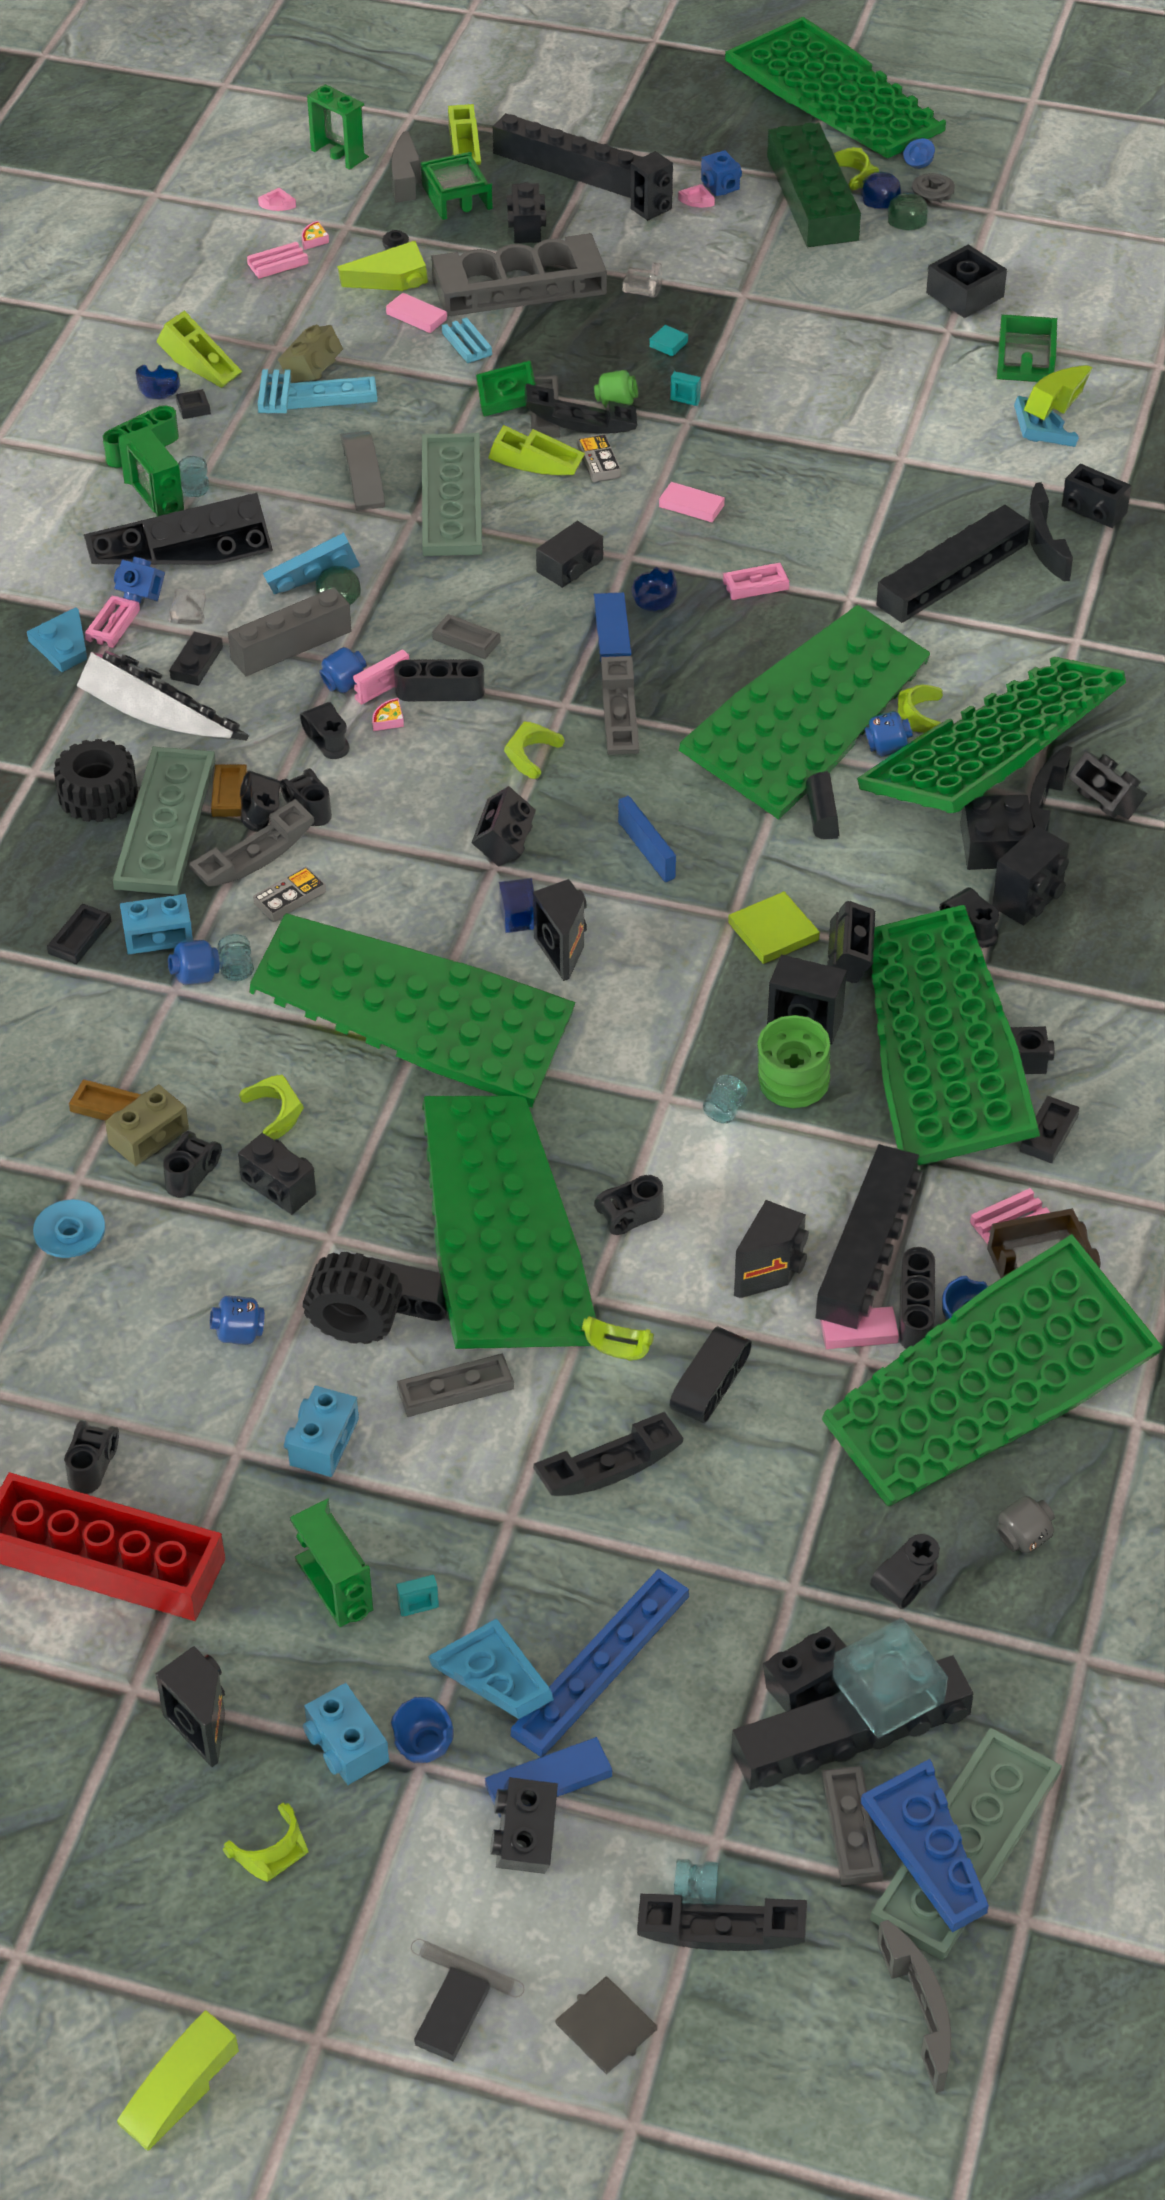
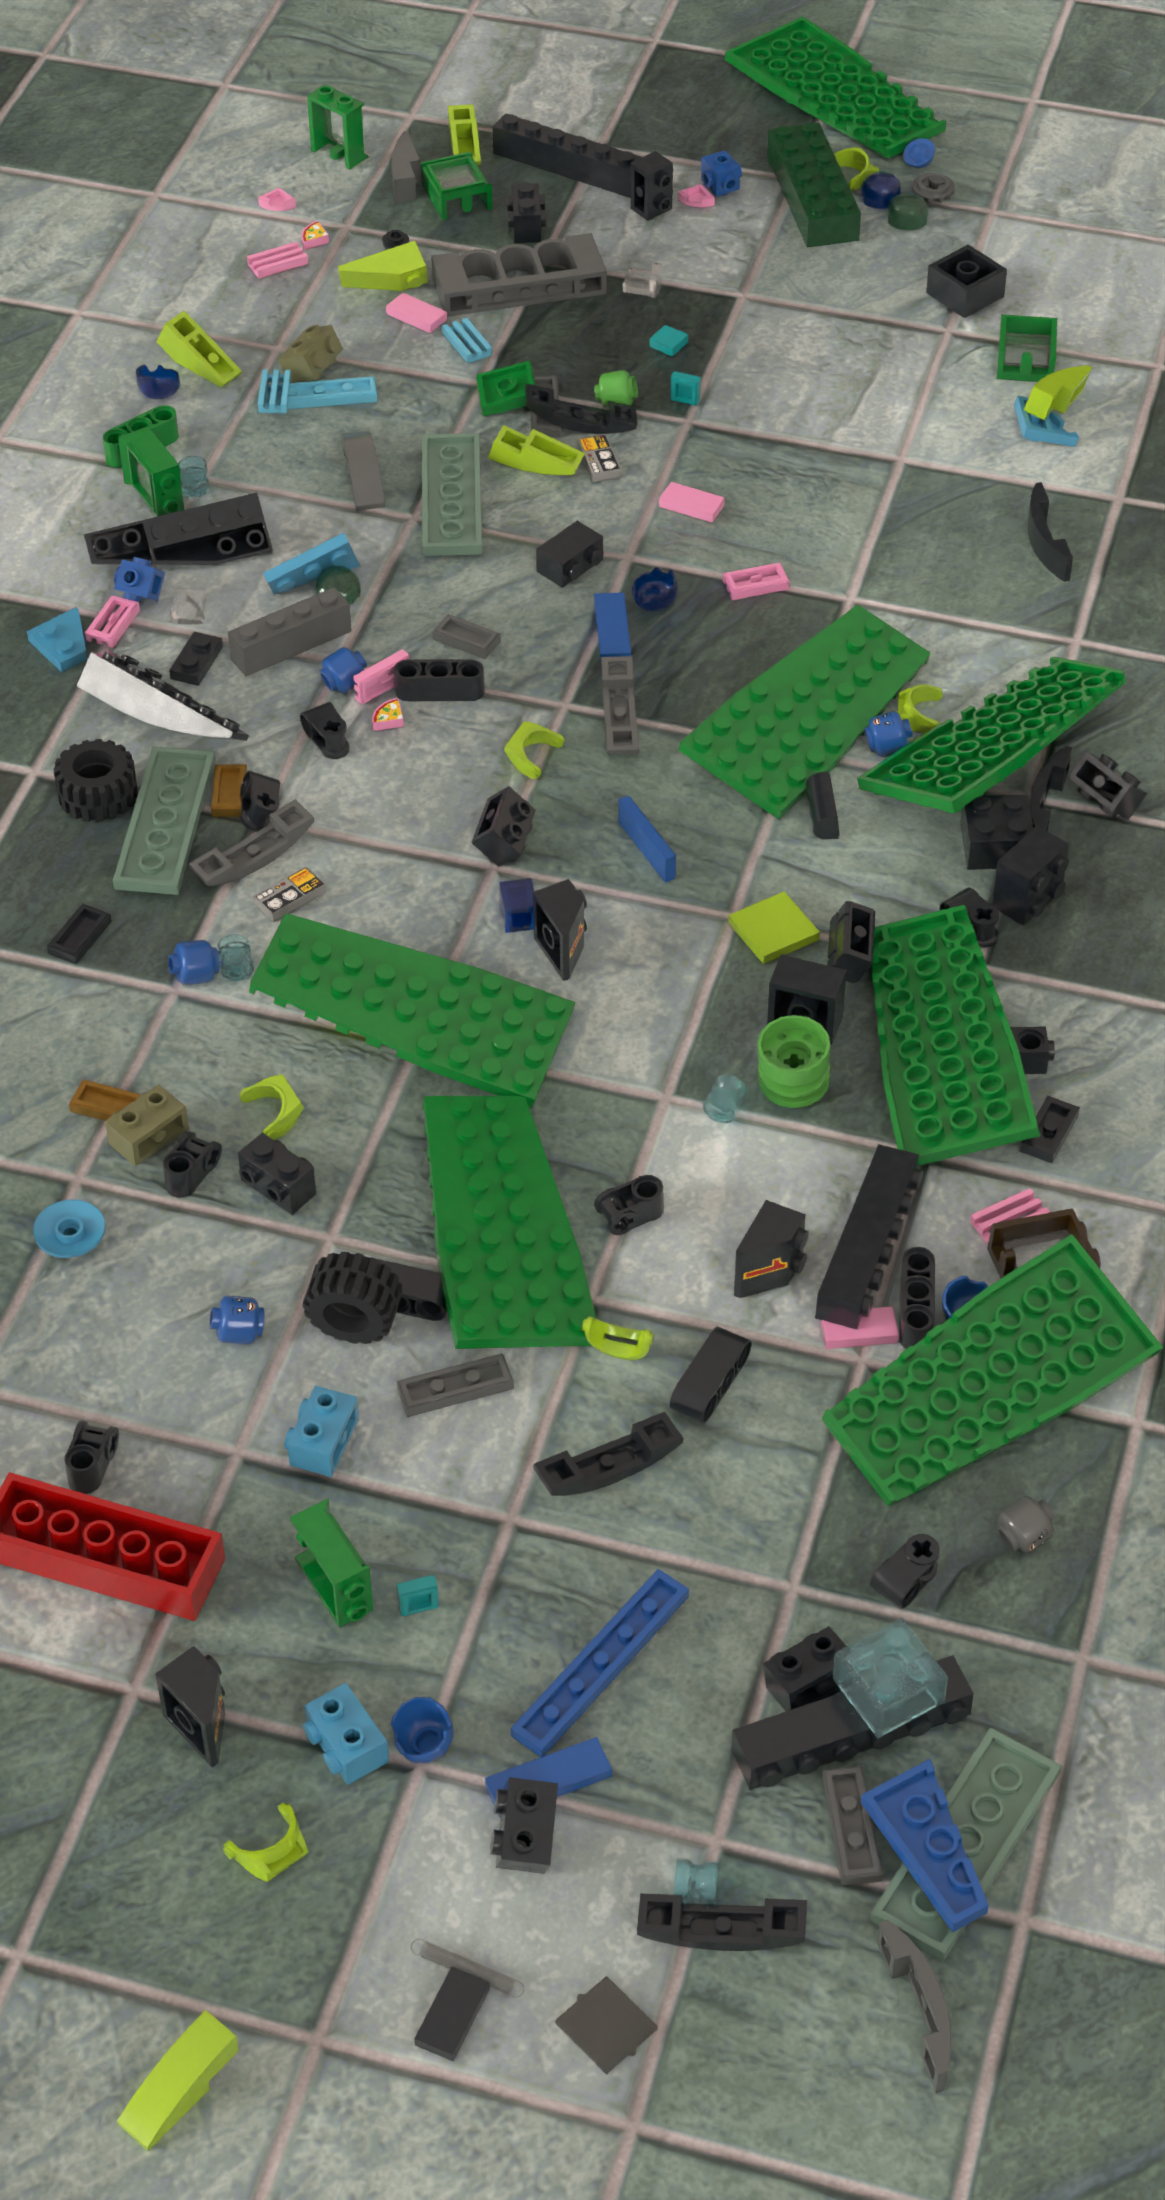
dark azure brick [120,894,193,955] -> none
black tile [176,389,211,419] -> none
black piece [280,768,332,826] -> none
dark azure wing [428,1618,554,1719] -> none
black brick [876,504,1031,623] -> none
black brick [1062,463,1131,528] -> none

